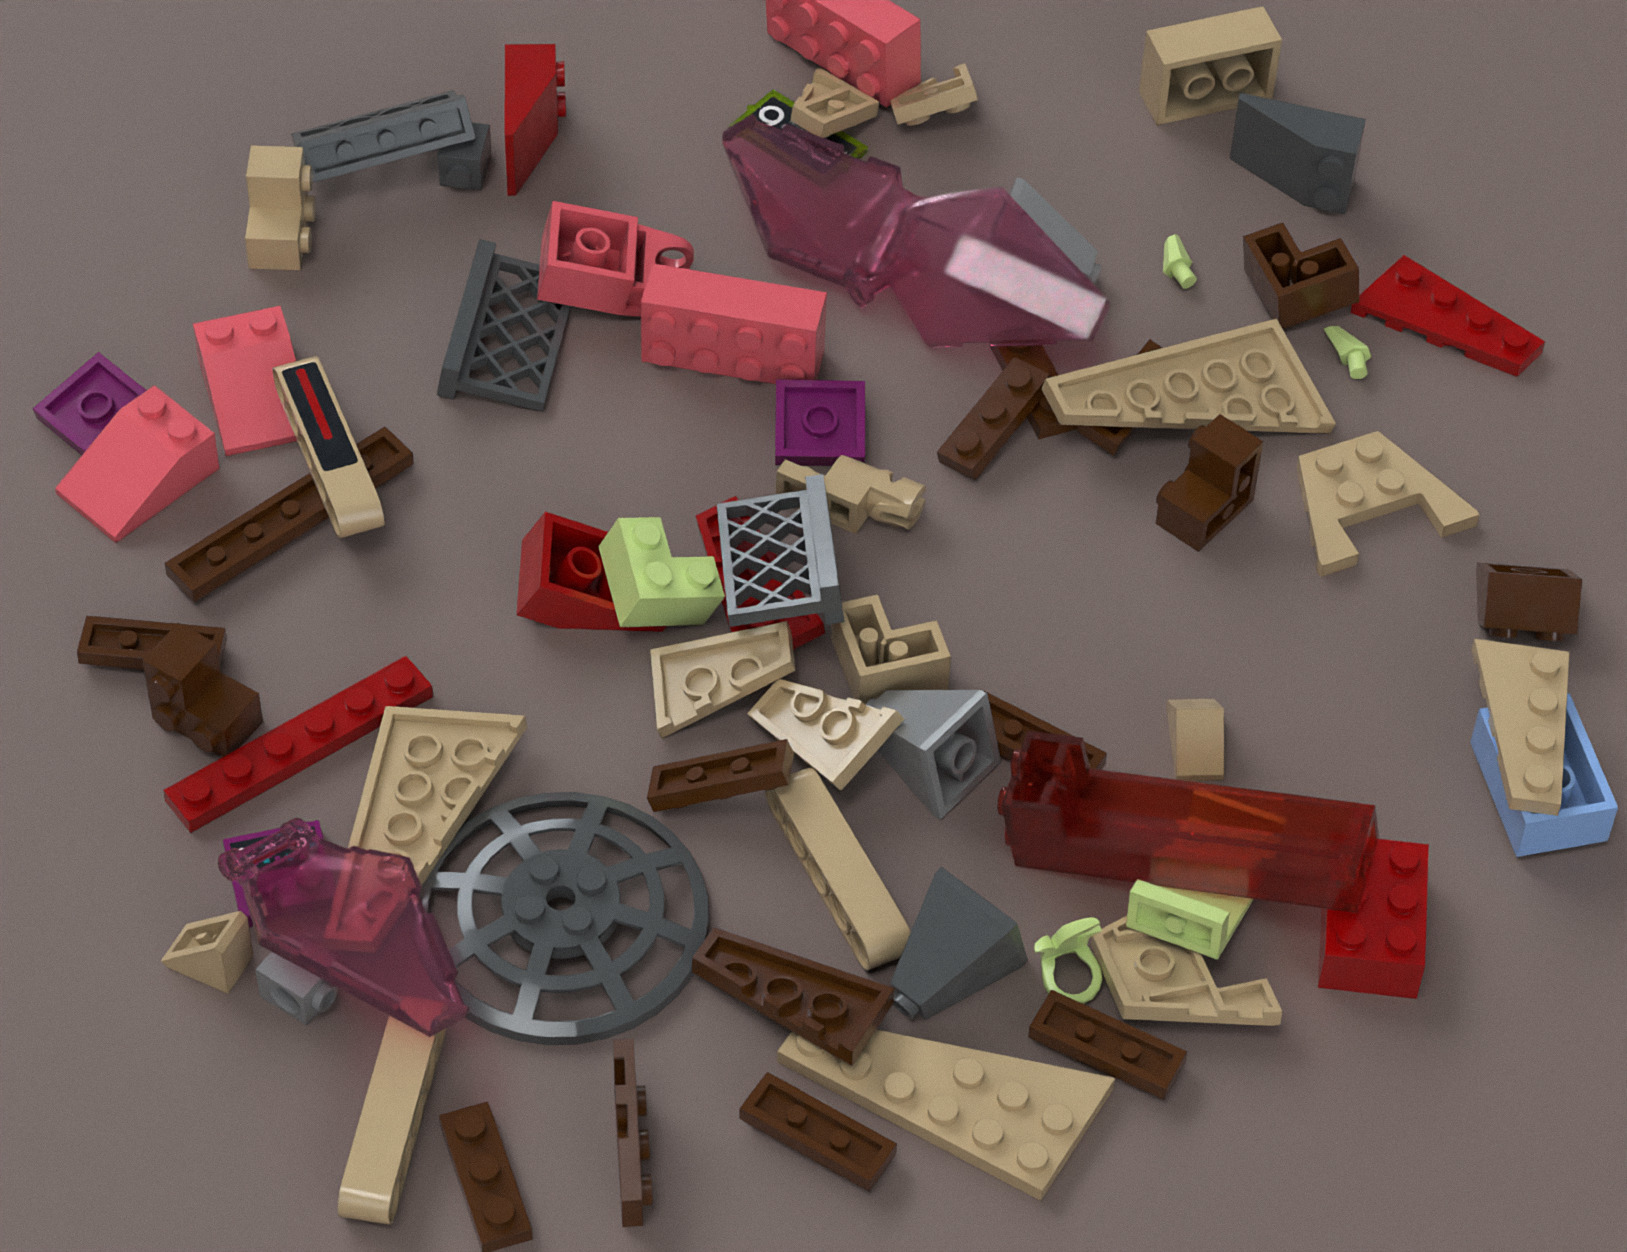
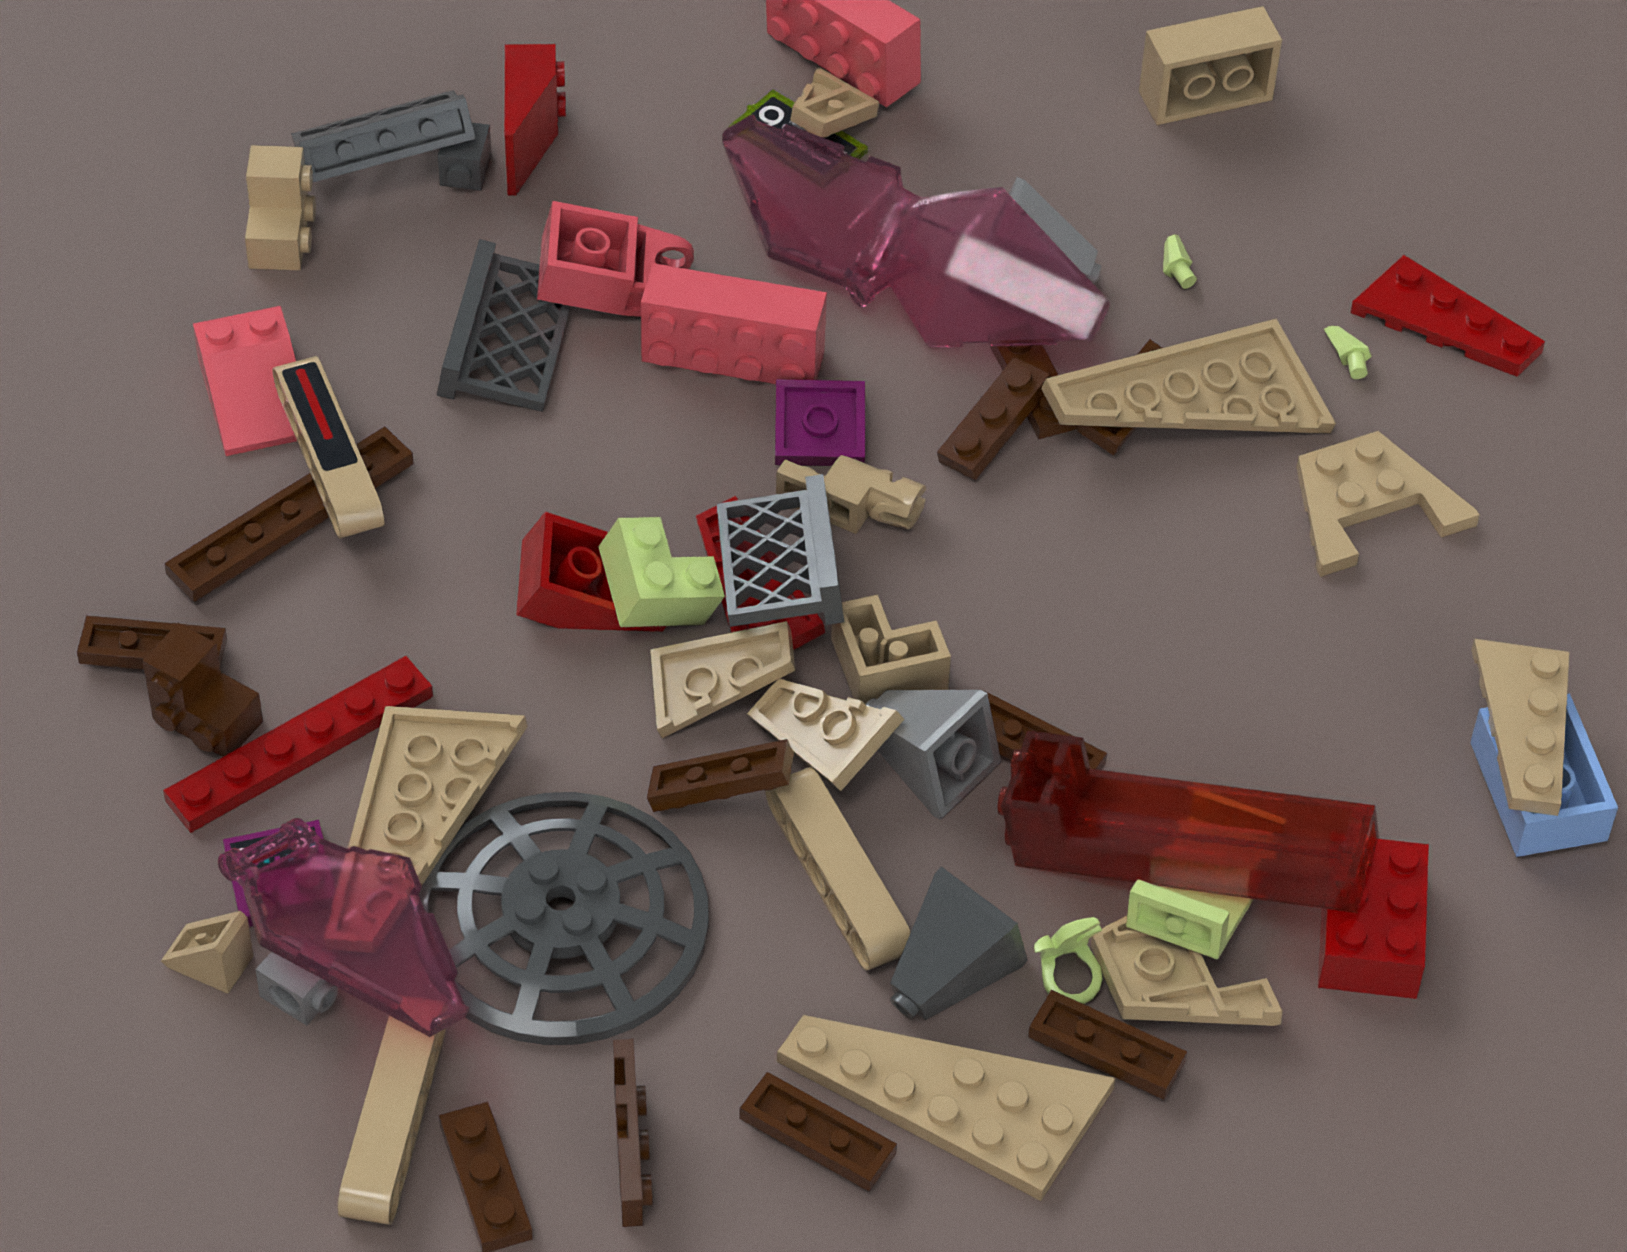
magenta plate [32,352,147,455] -> none
coral slope [55,385,220,543] -> none
reddish brown wing [692,927,895,1066] -> none
tan wing [890,63,978,126] -> none
reddish brown brick [1155,414,1264,552] -> none
tan slope [1166,699,1224,781] -> none
dark grey slope [1230,93,1366,214] -> none
reddish brown brick [1243,222,1359,329] -> none
reddish brown slope [1476,562,1582,641] -> none

